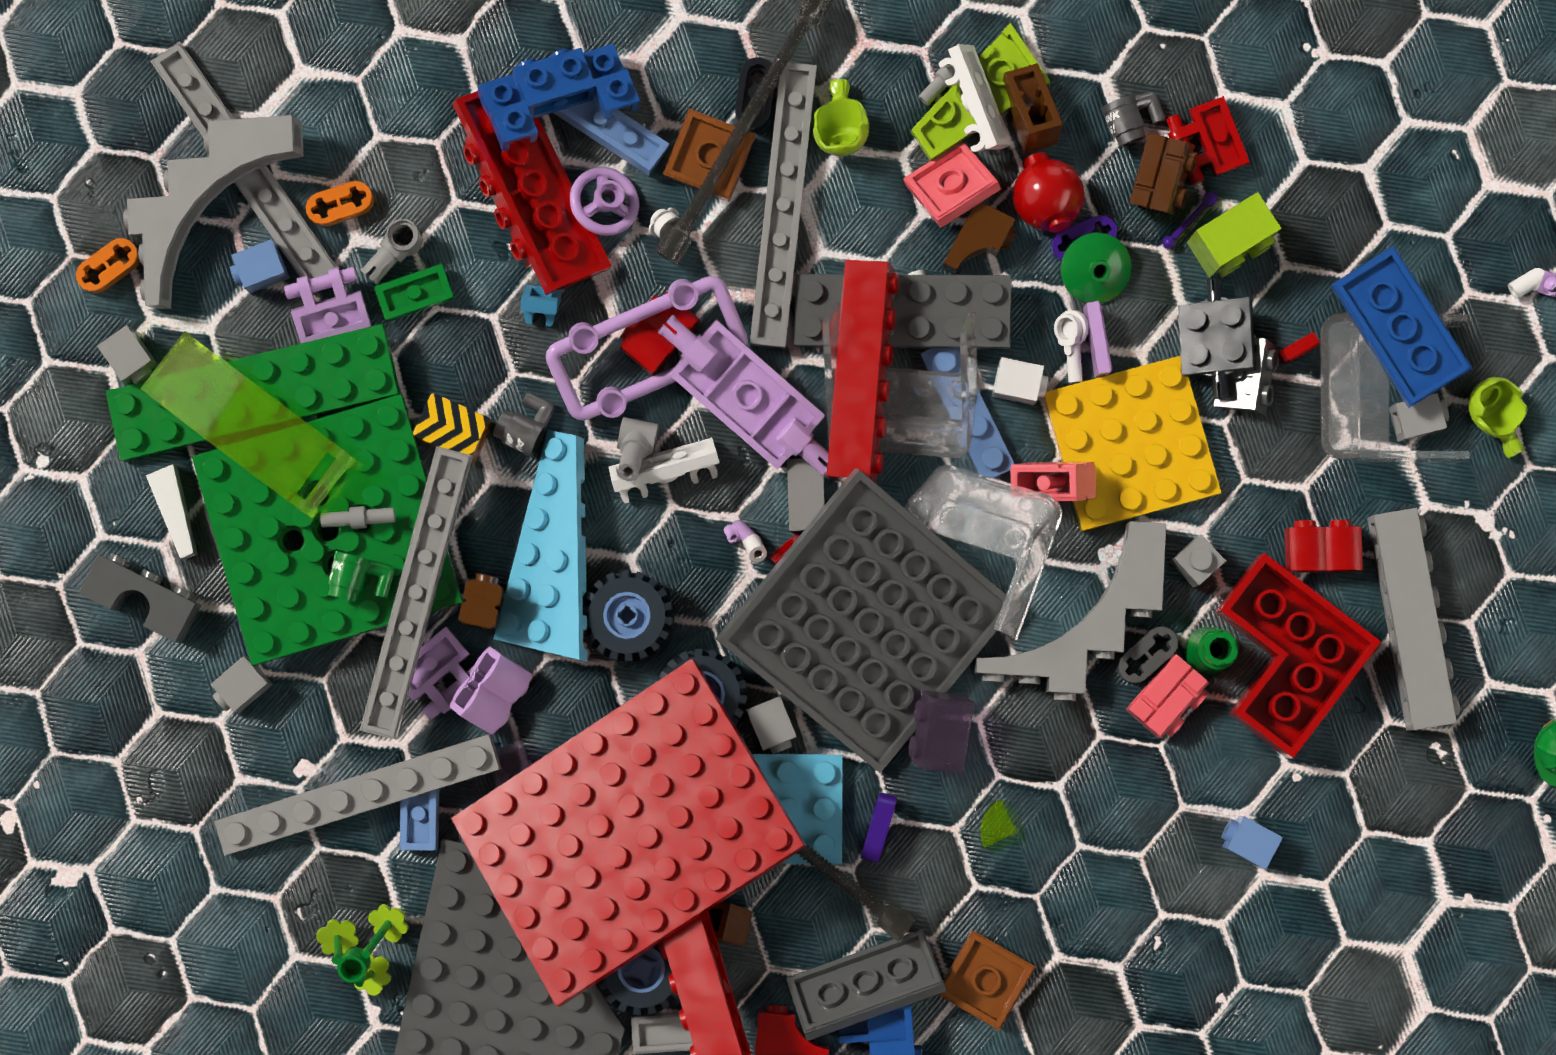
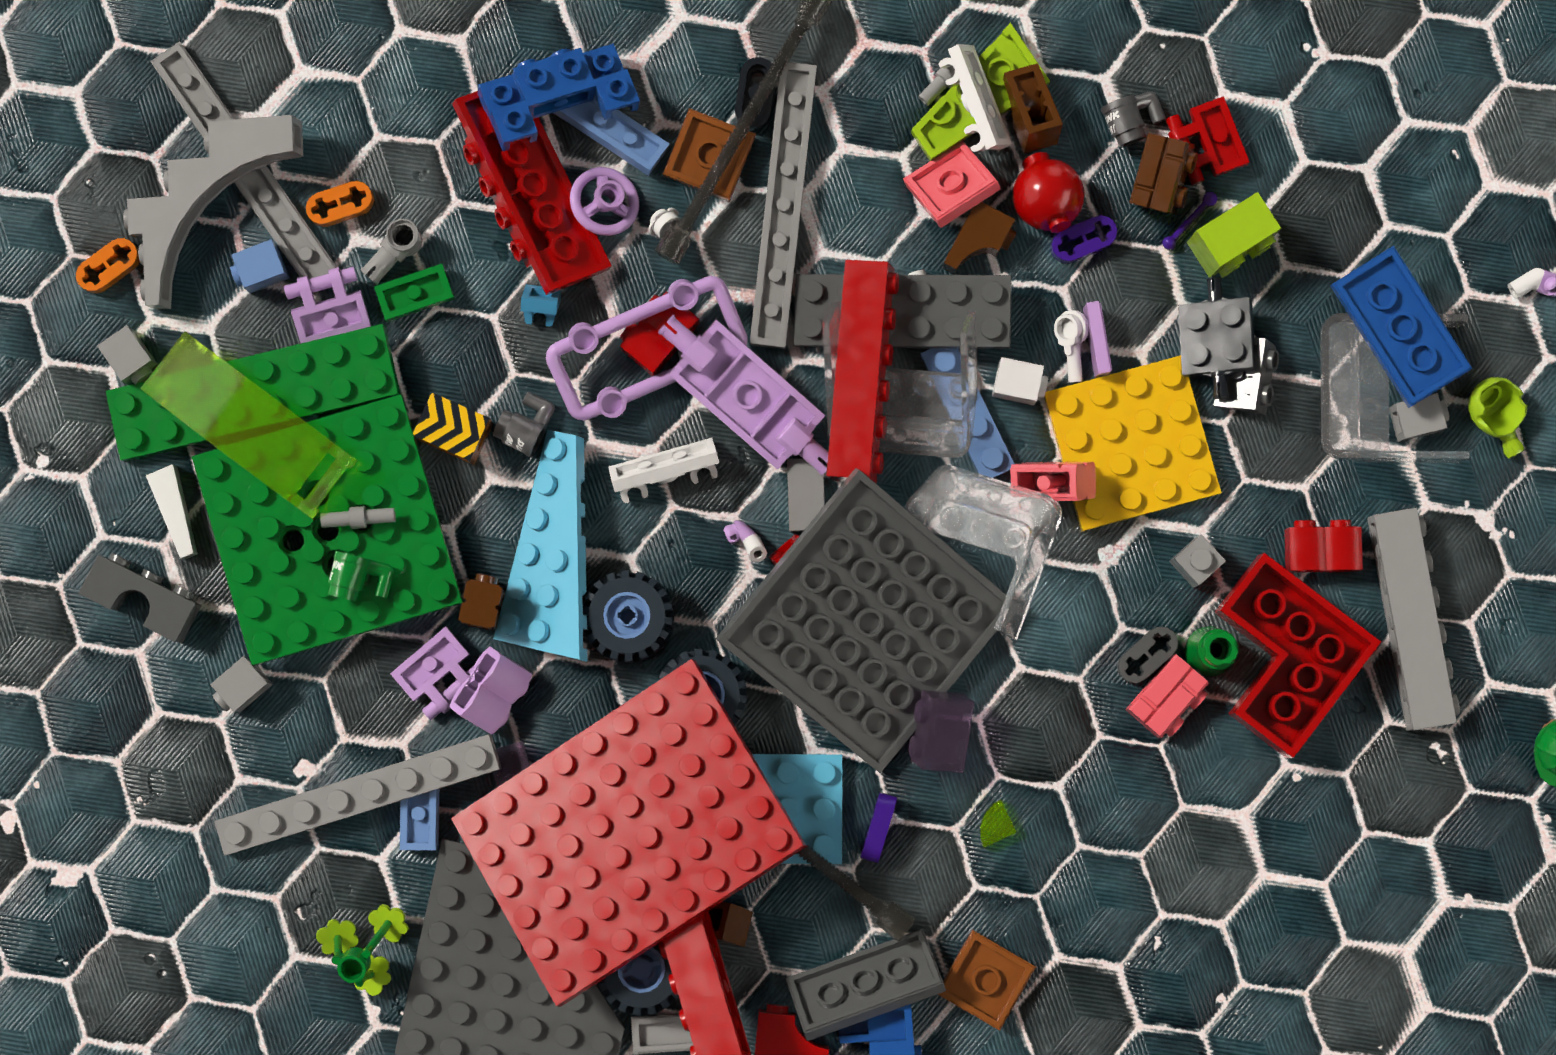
light grey tile [359,446,473,740] -> none
light grey pin [617,417,659,481] -> none
light grey brick [747,696,797,755] -> none
lime hair [813,79,869,157] -> none
light grey arch [974,521,1166,701] -> none
green dish [1060,232,1131,303] -> none
medium blue brick [1221,816,1283,870] -> none
red tile [1279,332,1320,365] -> none

